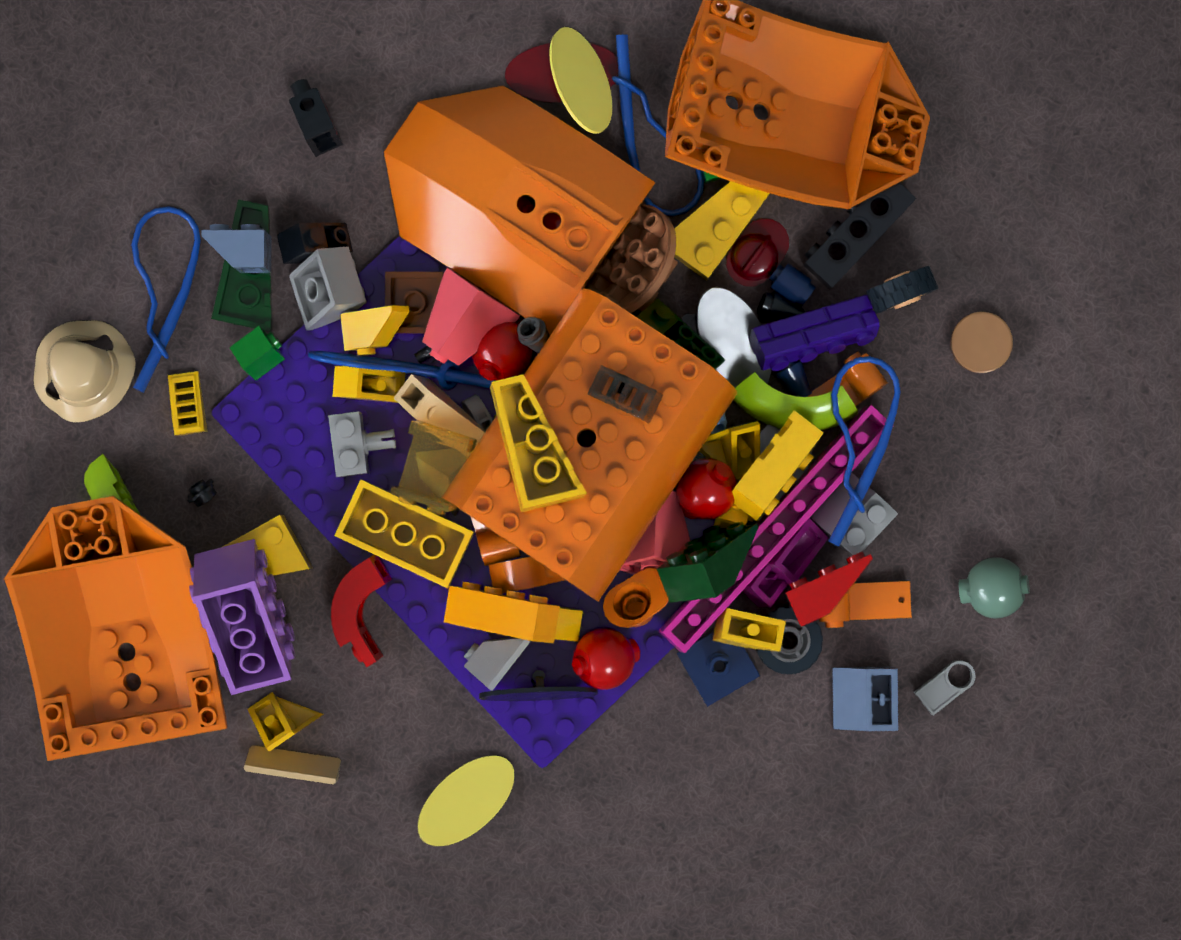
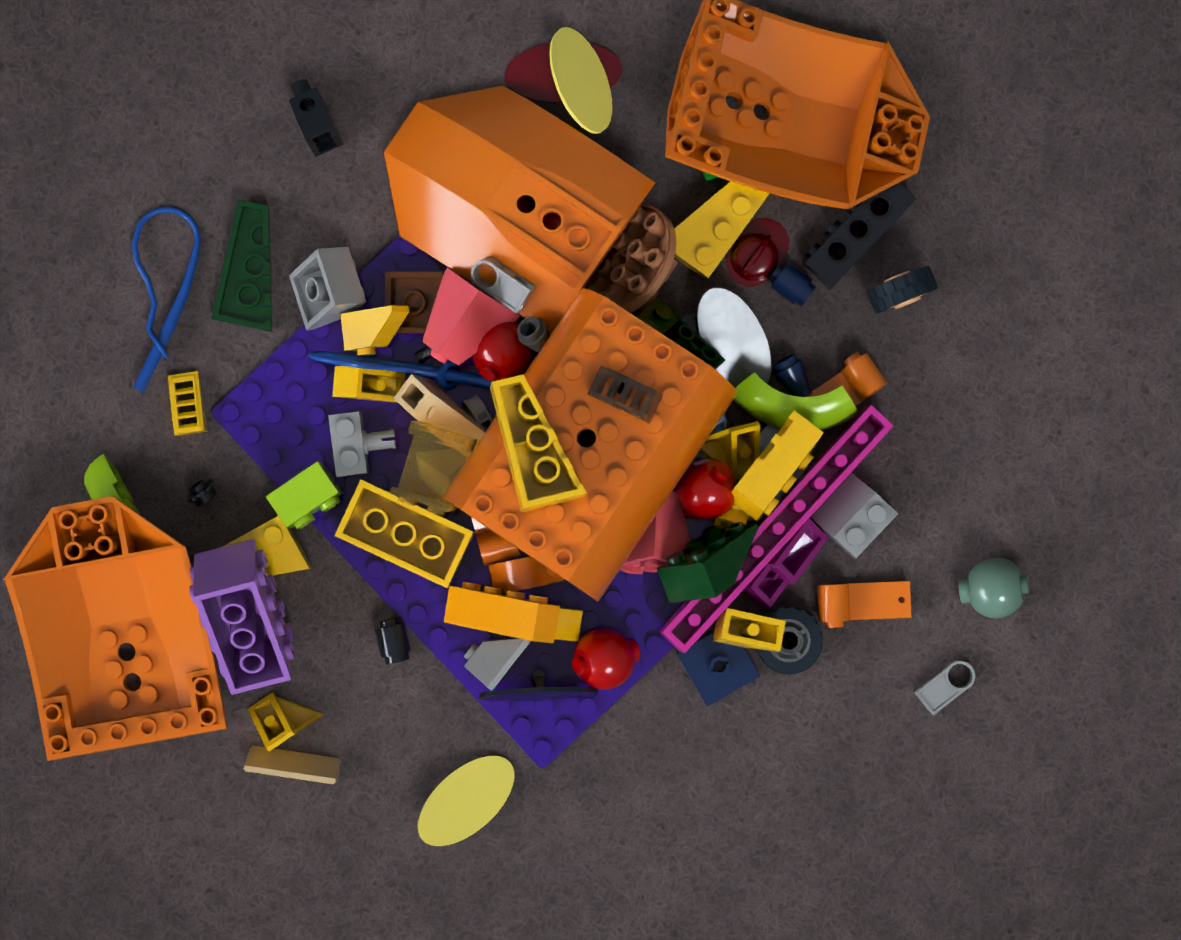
tan piece [34,321,136,422] -> none
sand blue slope [202,224,271,273] -> none
green brick [229,326,285,380] -> none
black slope [277,223,353,264] -> none
red arch [331,555,392,668] -> none
orange piece [603,568,669,628] -> none
blue piece [612,34,704,216] -> none
dark purple brick [749,295,880,371] -> none
black cone [757,291,805,322] -> none
red slope [785,551,873,627] -> none
blue piece [828,356,900,547] -> none
sand blue slope [832,667,898,731] -> none
medium nougat tile [950,312,1013,373] -> none
none -> lime brick [266,461,344,529]
none -> black brick [375,618,411,665]
none -> light grey piece [471,257,536,314]

